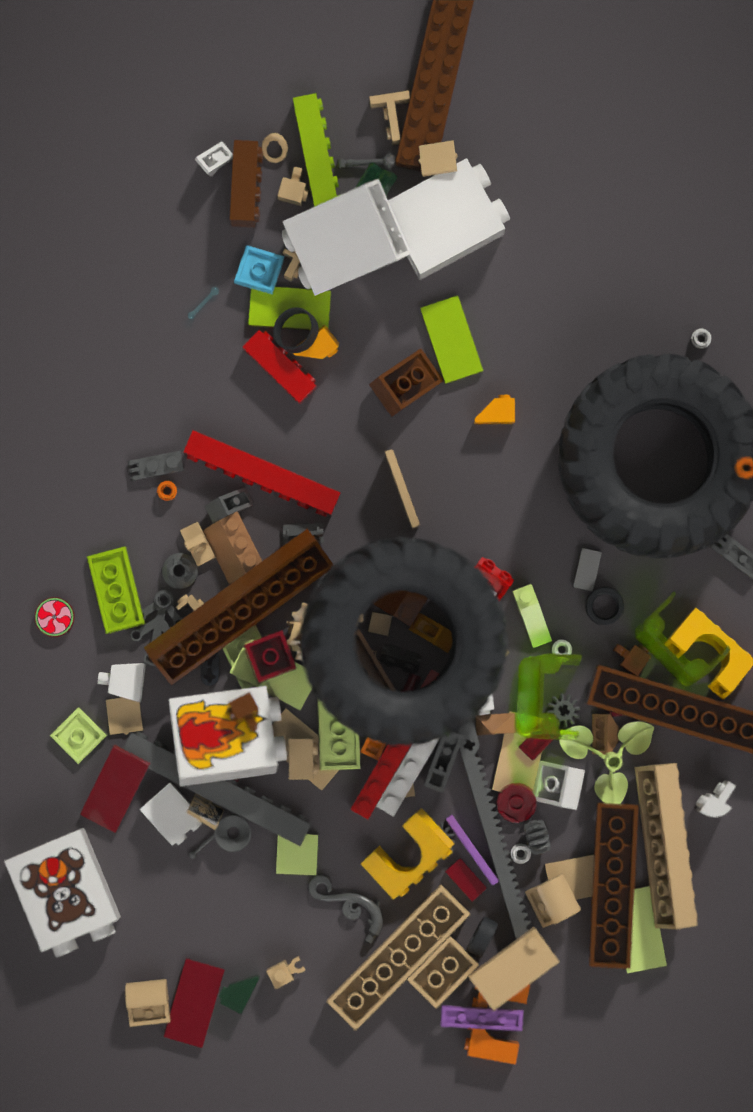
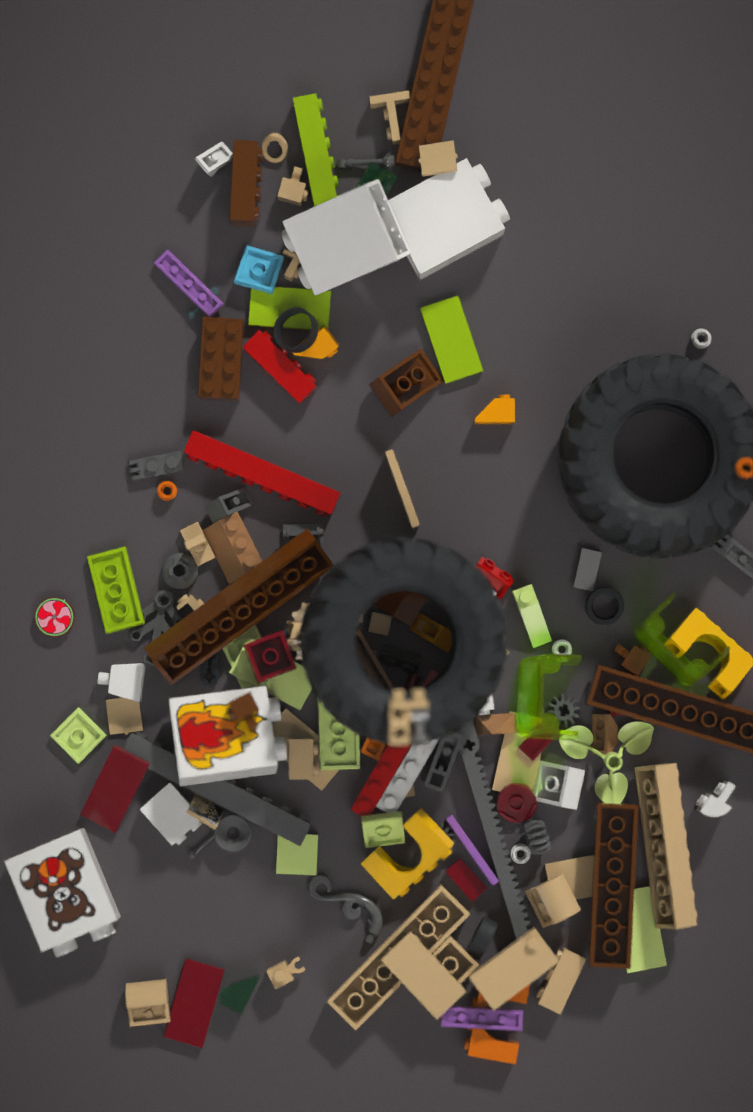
none -> medium lavender tile [154,249,224,317]
none -> reddish brown brick [198,317,244,401]
none -> yellowish green tile [361,811,405,848]
none -> tan tile [381,931,467,1019]
none -> tan hips [388,689,428,745]
none -> tan brick [536,947,586,1014]

